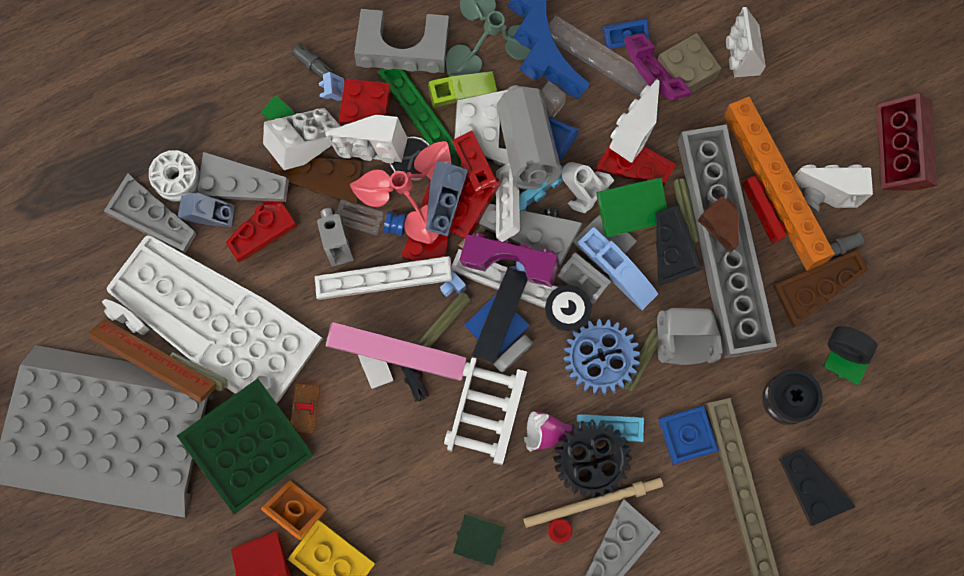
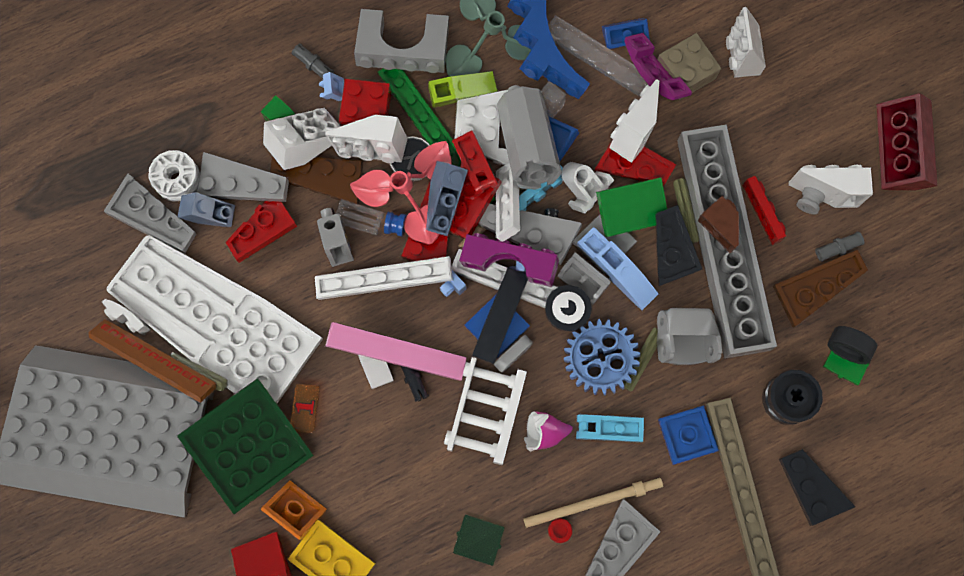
olive axle [419,292,471,348] -> none
black gear [553,419,632,498] -> none
orange brick [724,97,835,271] -> none

